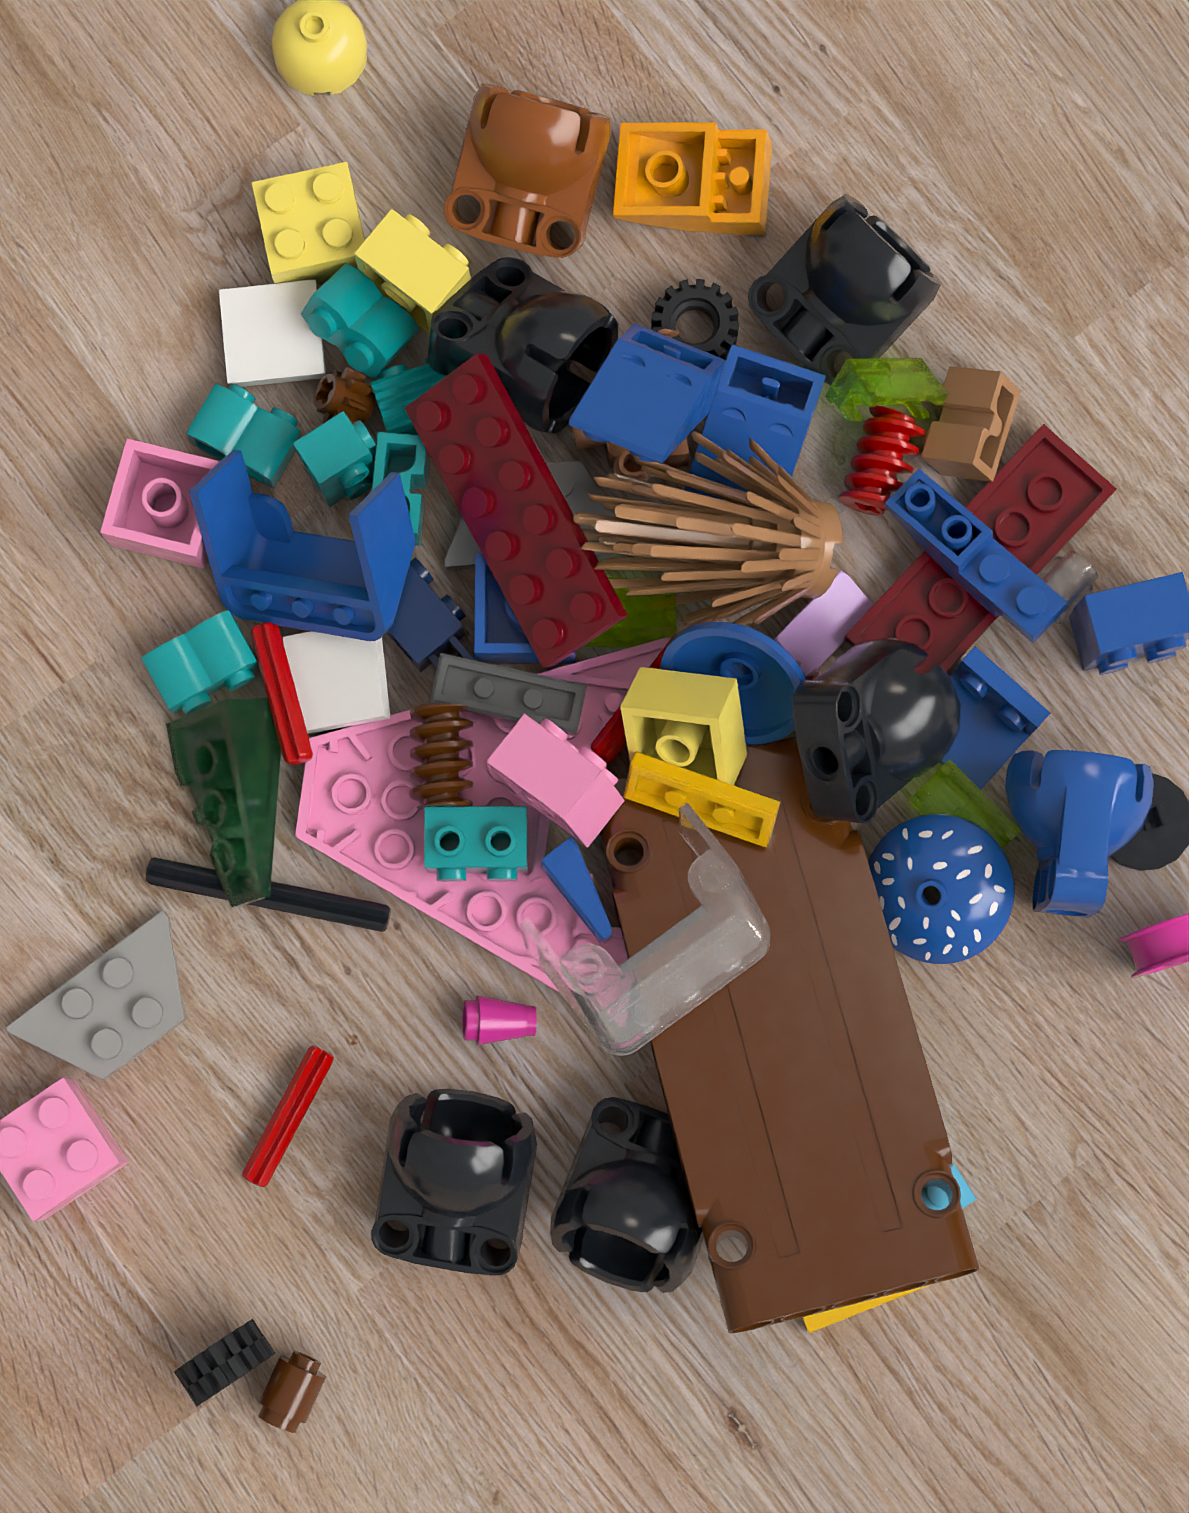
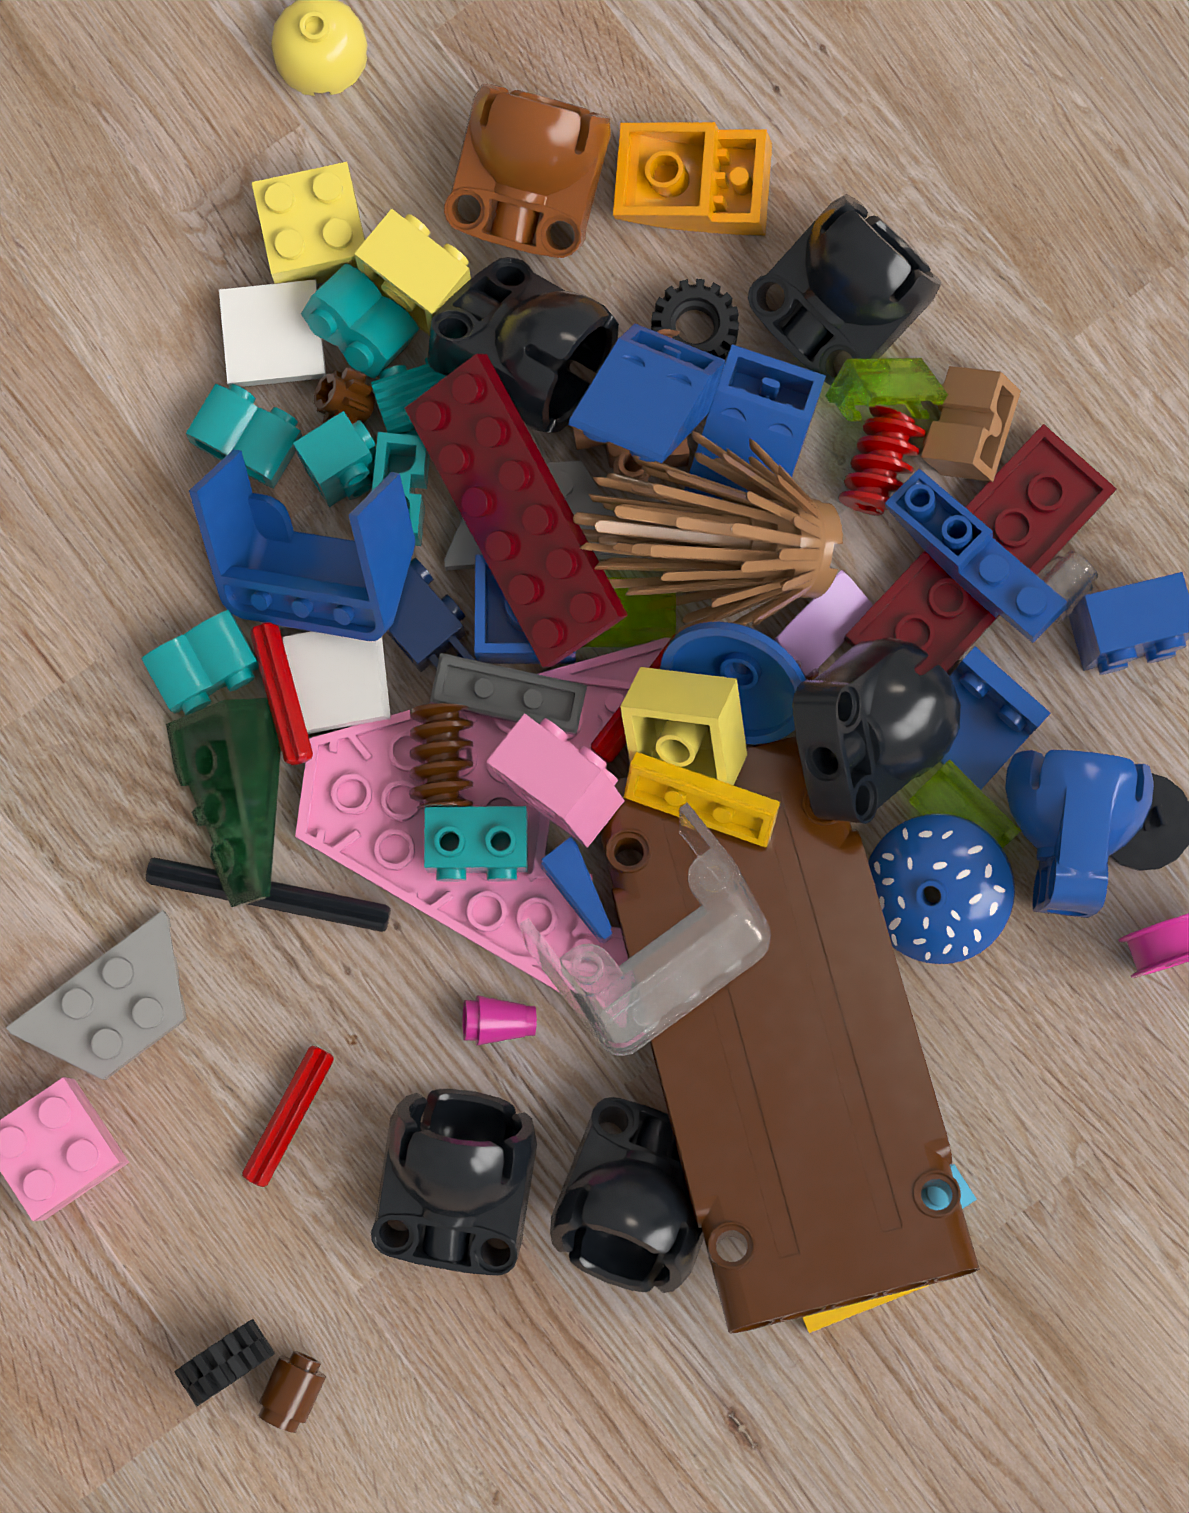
bright pink brick [100,438,220,569] -> none

